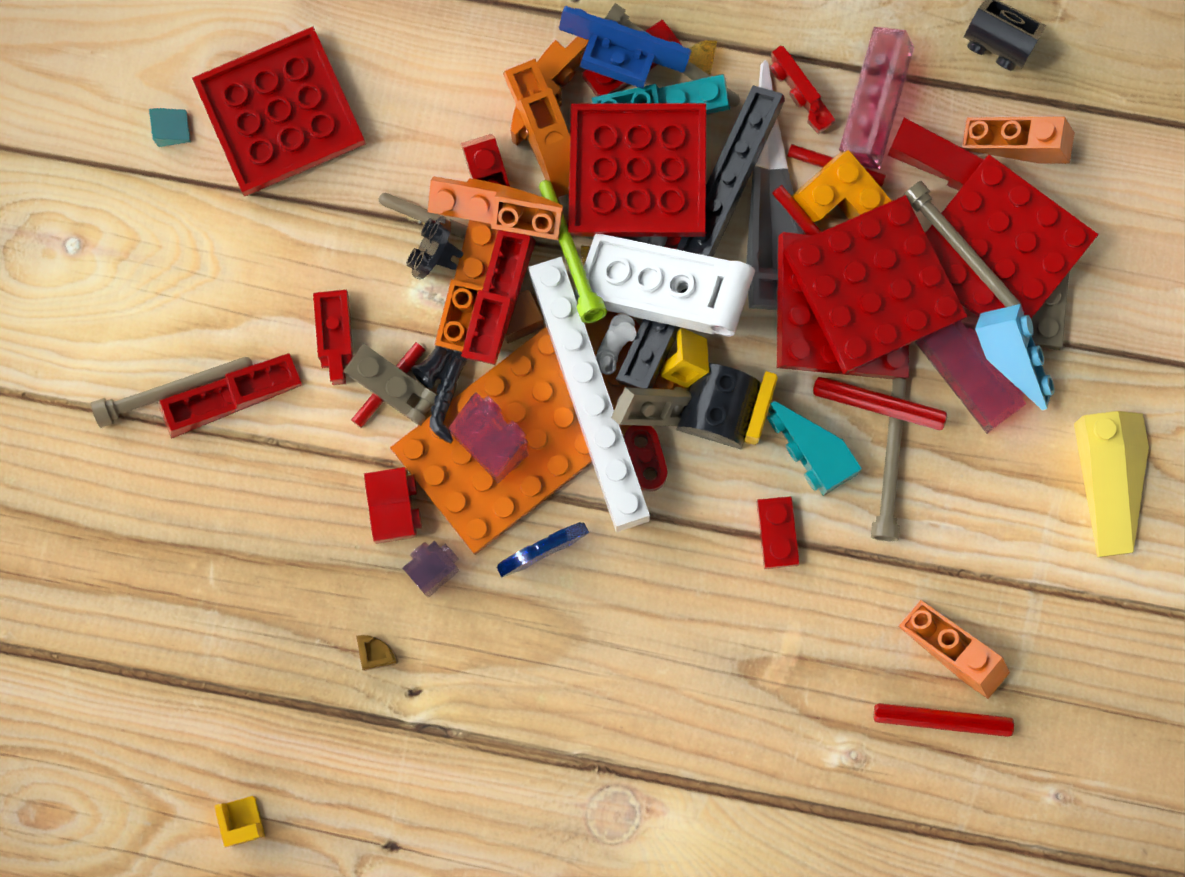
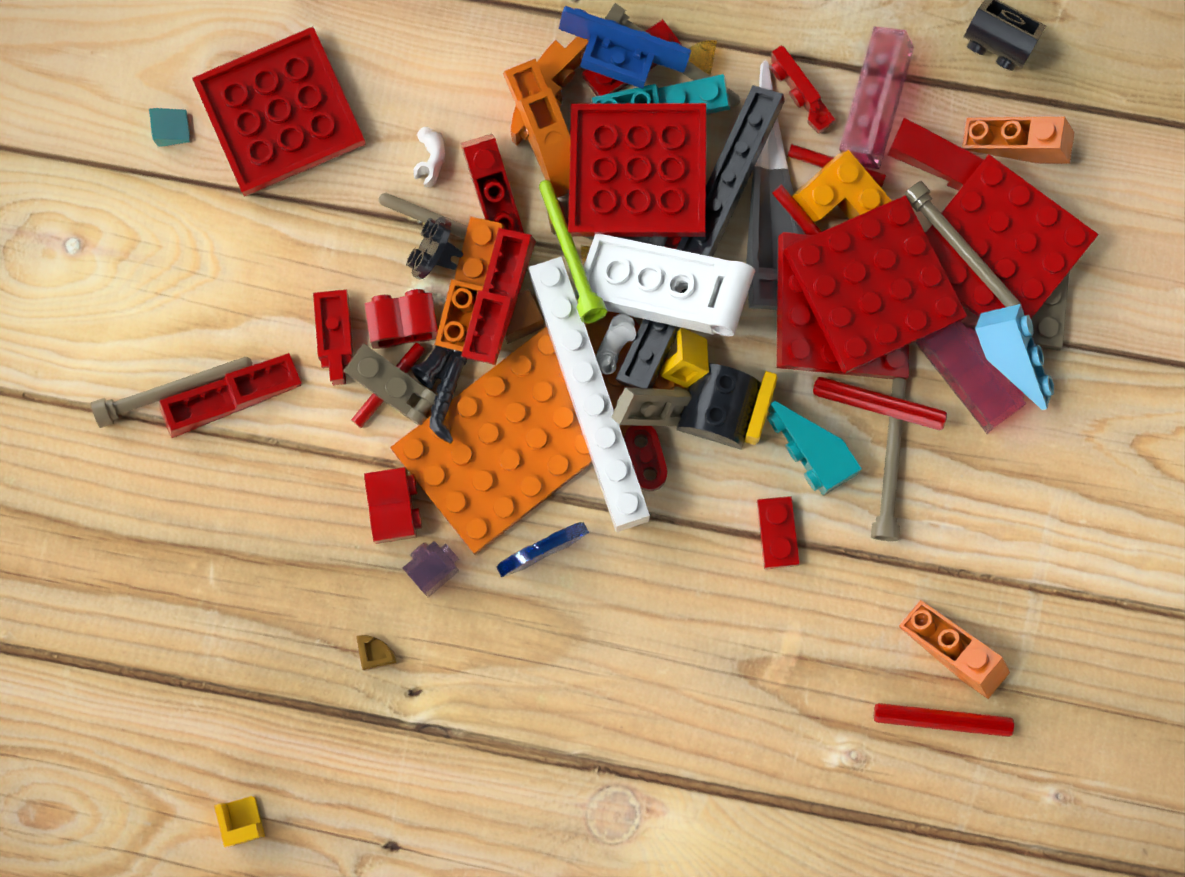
orange slope [427,176,563,240] -> none
clear pink slope [449,392,528,483] -> none
light yellow wedge [1074,411,1149,557] -> none
none -> red brick [364,289,438,349]
none -> white piece [414,127,445,188]

